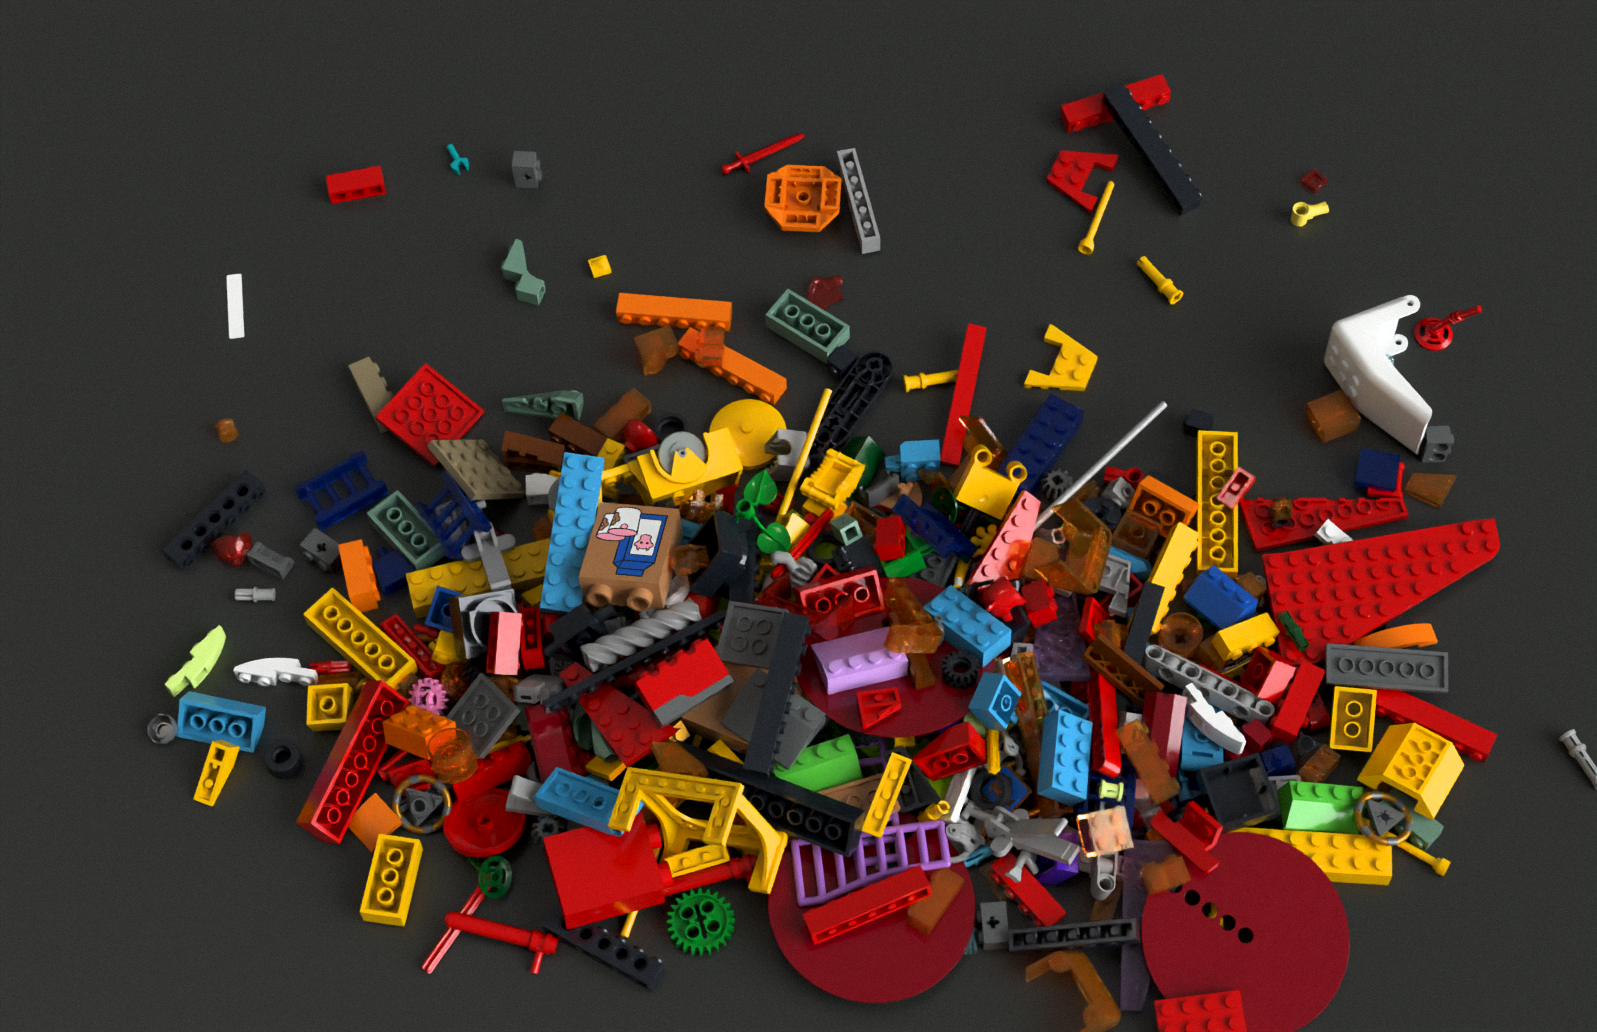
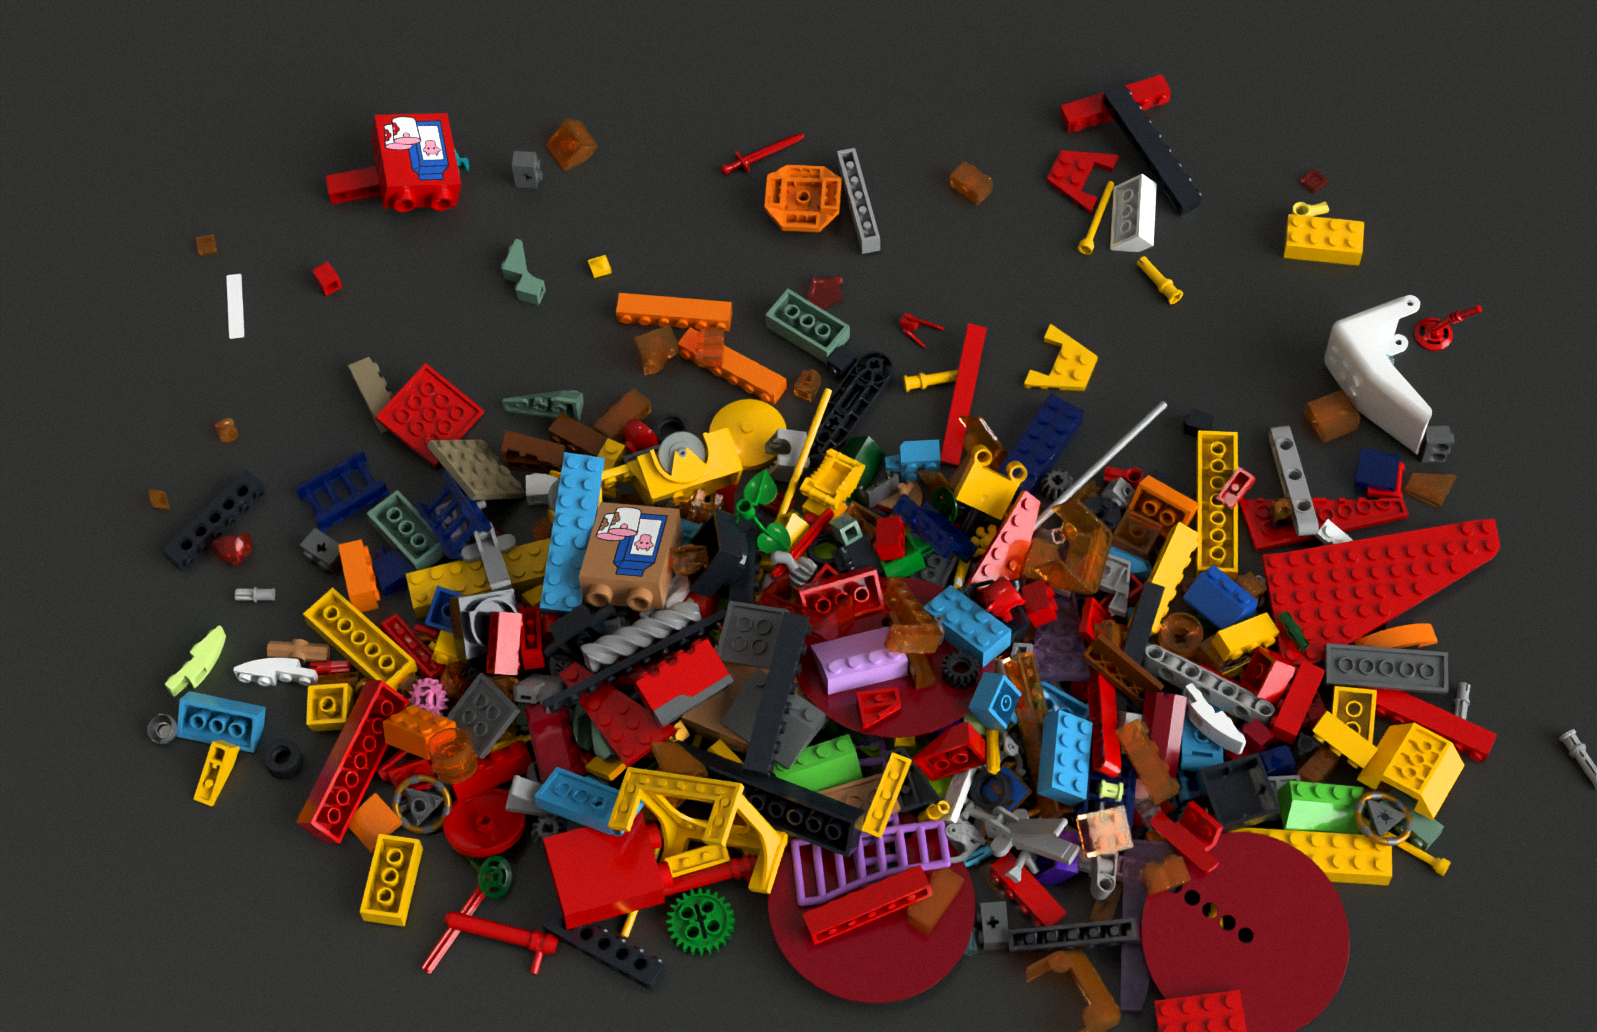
dark grey hinge [246,541,295,580] -> none
none -> clear orange slope [148,489,170,510]
none -> clear orange tile [196,234,218,256]
none -> medium nougat piece [267,639,330,665]
none -> red brick [312,262,342,296]
none -> red brick [371,113,461,212]
none -> clear orange slope [546,119,598,171]
none -> clear orange brick [794,369,821,402]
none -> red plant [899,313,944,348]
none -> clear orange brick [950,161,993,205]
none -> white slope [1110,174,1157,252]
none -> light grey beam [1268,425,1319,537]
none -> yellow brick [1284,214,1364,266]
none -> yellow brick [1312,710,1378,769]
none -> light grey axle [1454,682,1471,720]

